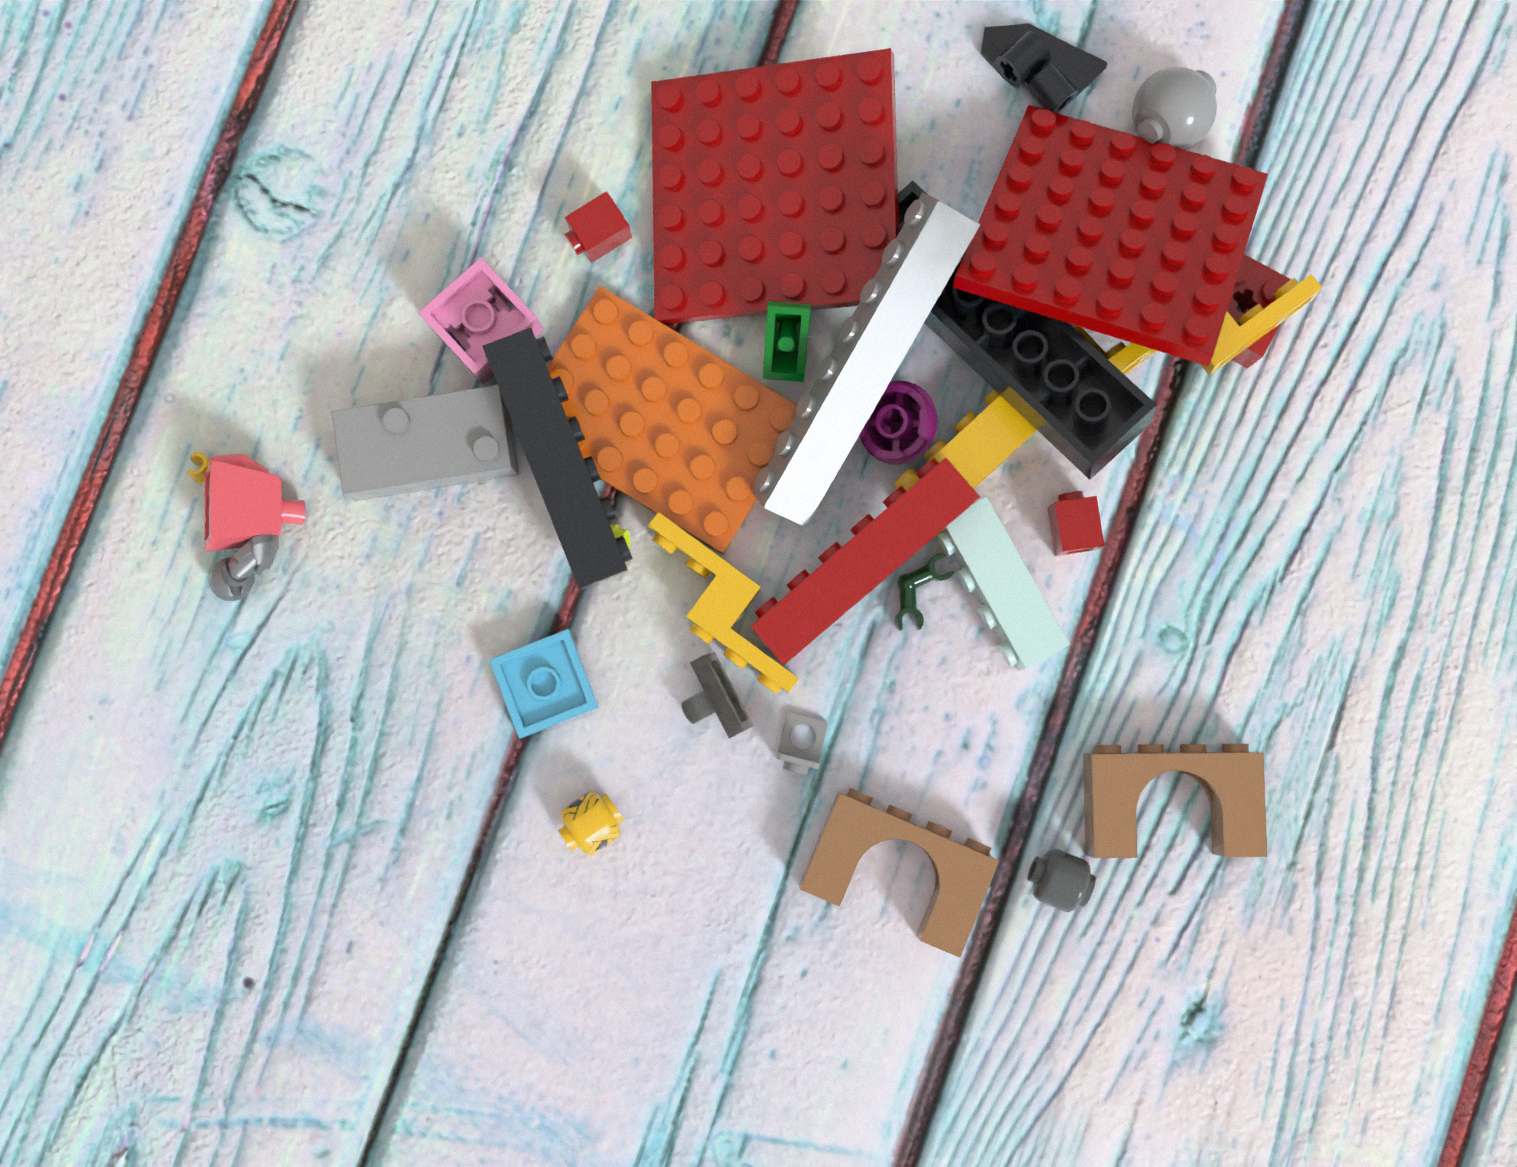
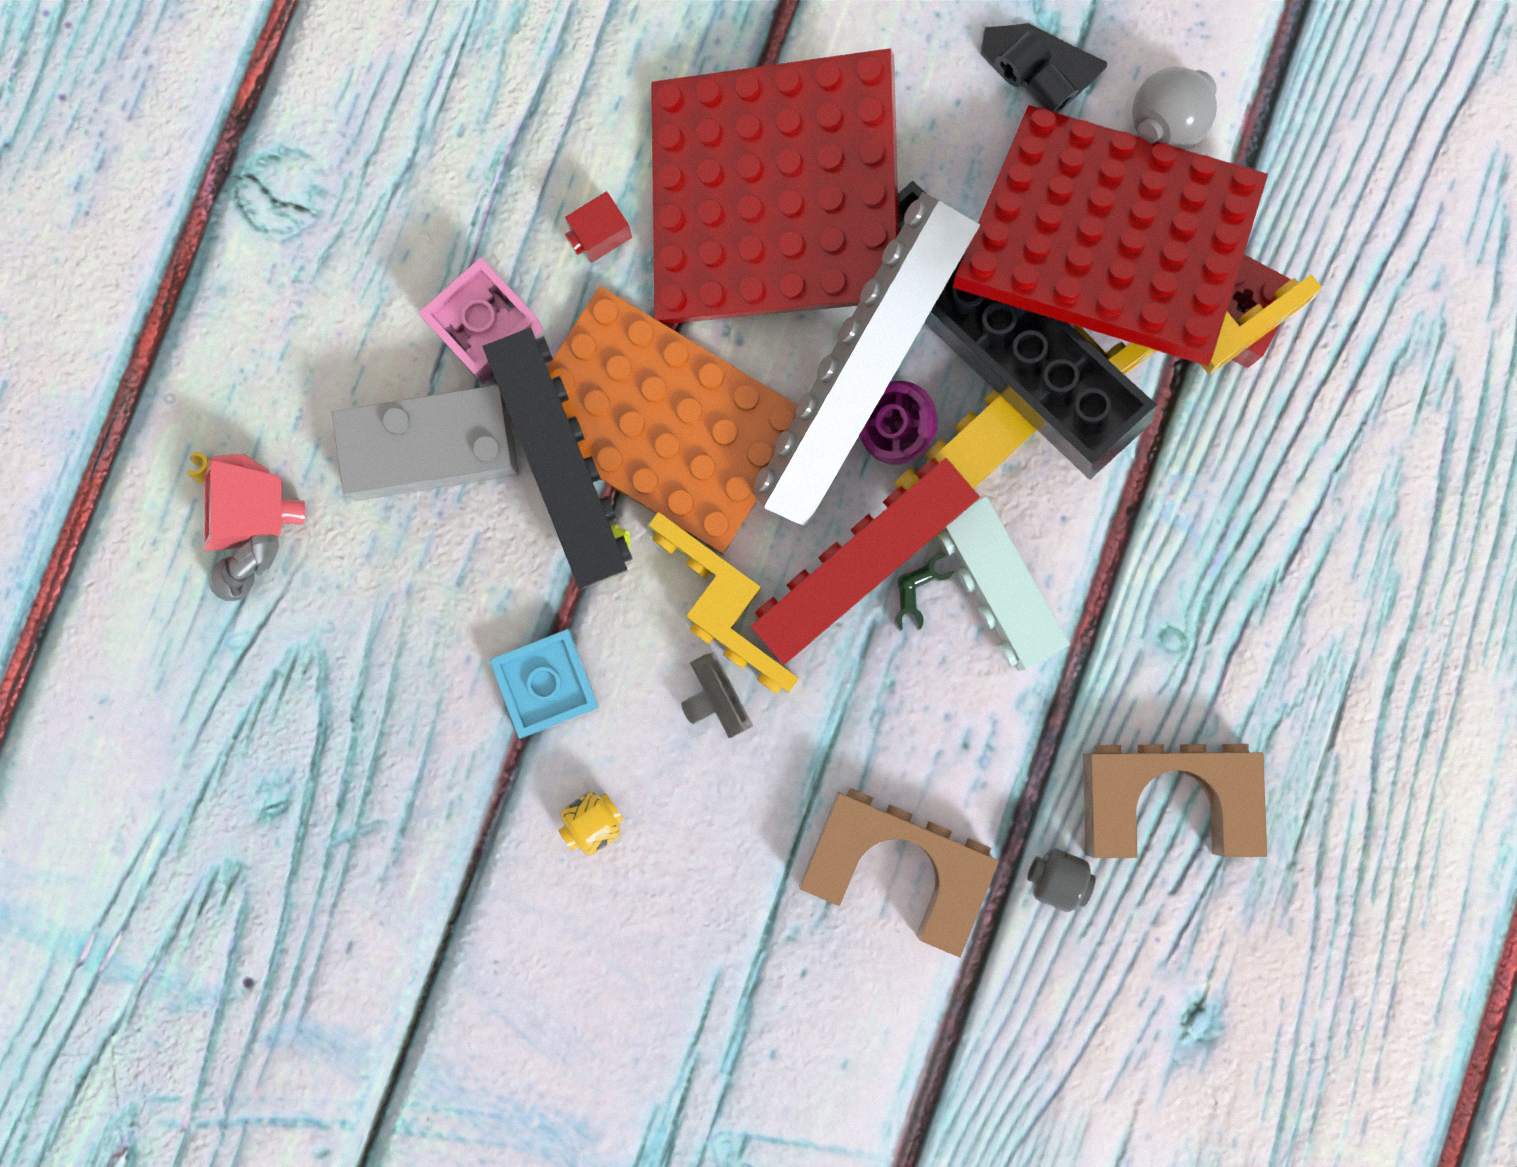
green slope [762,301,811,382] -> none
light grey bracket [776,712,828,775] -> none
red brick [1047,491,1105,556] -> none

